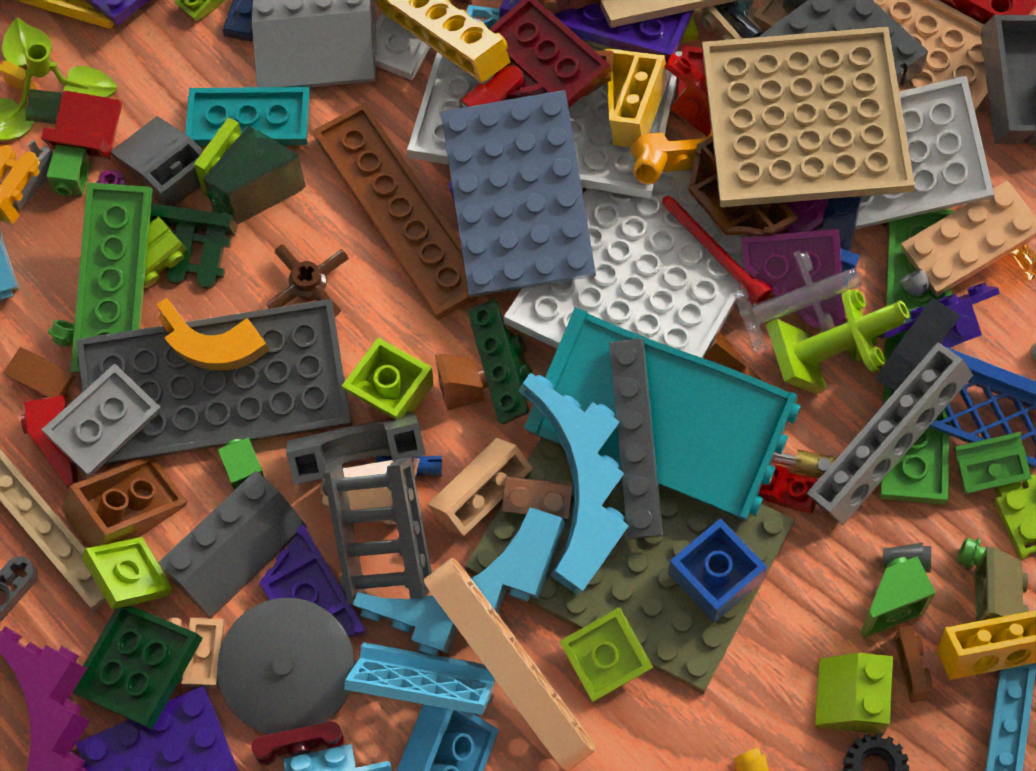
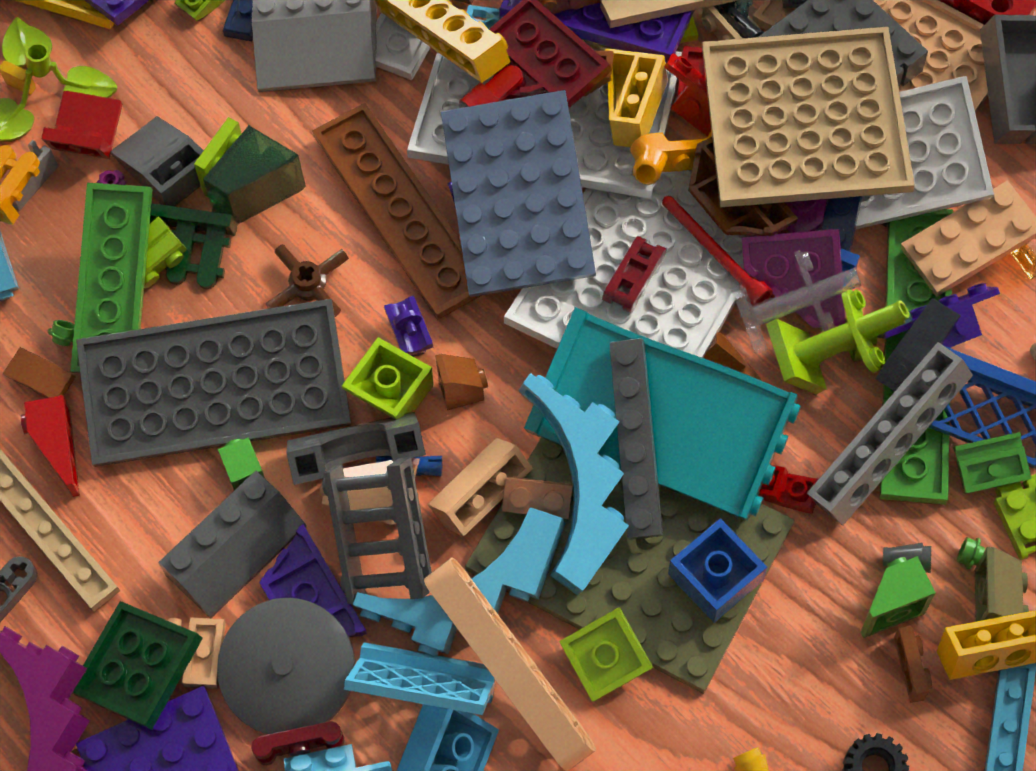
clear green tile [25,89,61,124] -> none
light grey plate [41,364,161,478] -> none
bright green brick [46,145,92,196] -> none
dark orange slope [61,457,188,548] -> none
lime plate [81,537,173,610] -> none
light orange arch [156,298,269,371] -> none
teal plate [185,87,310,146] -> none
dark green bracket [468,299,534,424] -> none
clear yellow piece [773,450,837,478] -> none
lime slope [815,653,893,735] -> none
light grey hinge [900,269,929,296] -> none
none -> dark purple hips [384,295,434,357]
none -> dark red plate [602,236,667,313]

